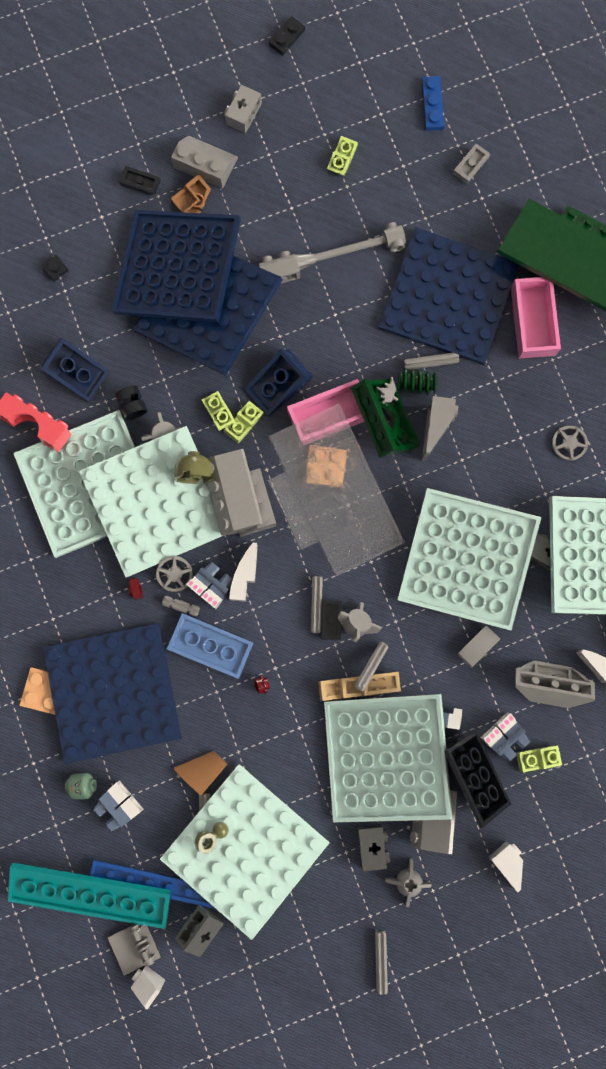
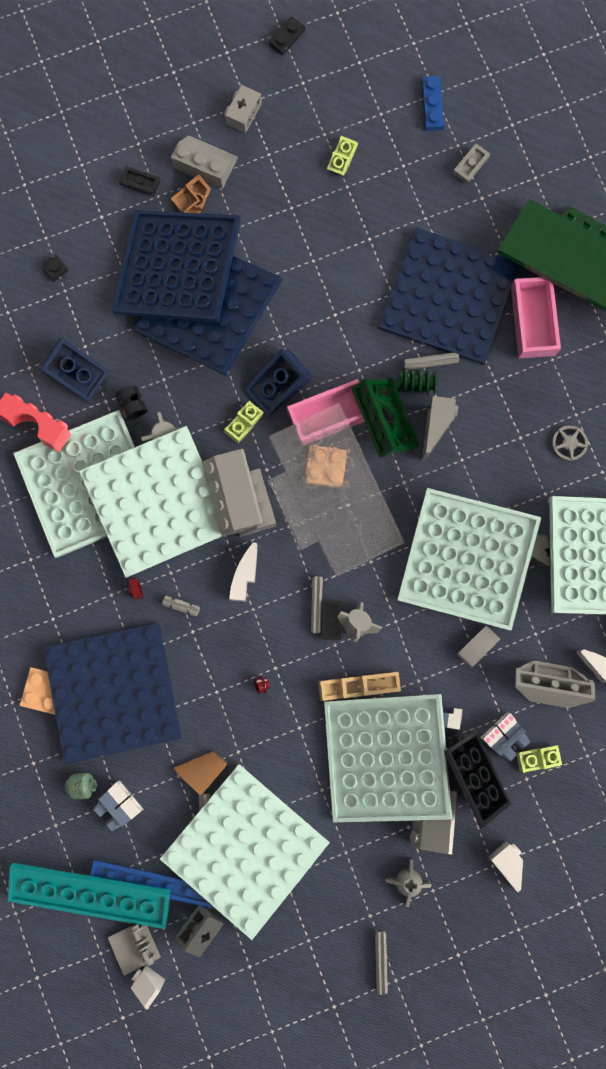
light grey wheel [156,556,193,592] -> none
medium blue plate [167,613,254,679] -> none
olive cylinder [174,451,213,484] -> none
sand blue hips [186,562,233,609] -> none
olive plate [195,822,229,854] -> none
yellowish green slope [202,391,236,431] -> none
light grey bar [259,222,406,284] -> none
light grey axle [355,642,388,691] -> none
dark grey brick [358,825,390,871] -> none
light grey piece [377,377,398,404] -> none

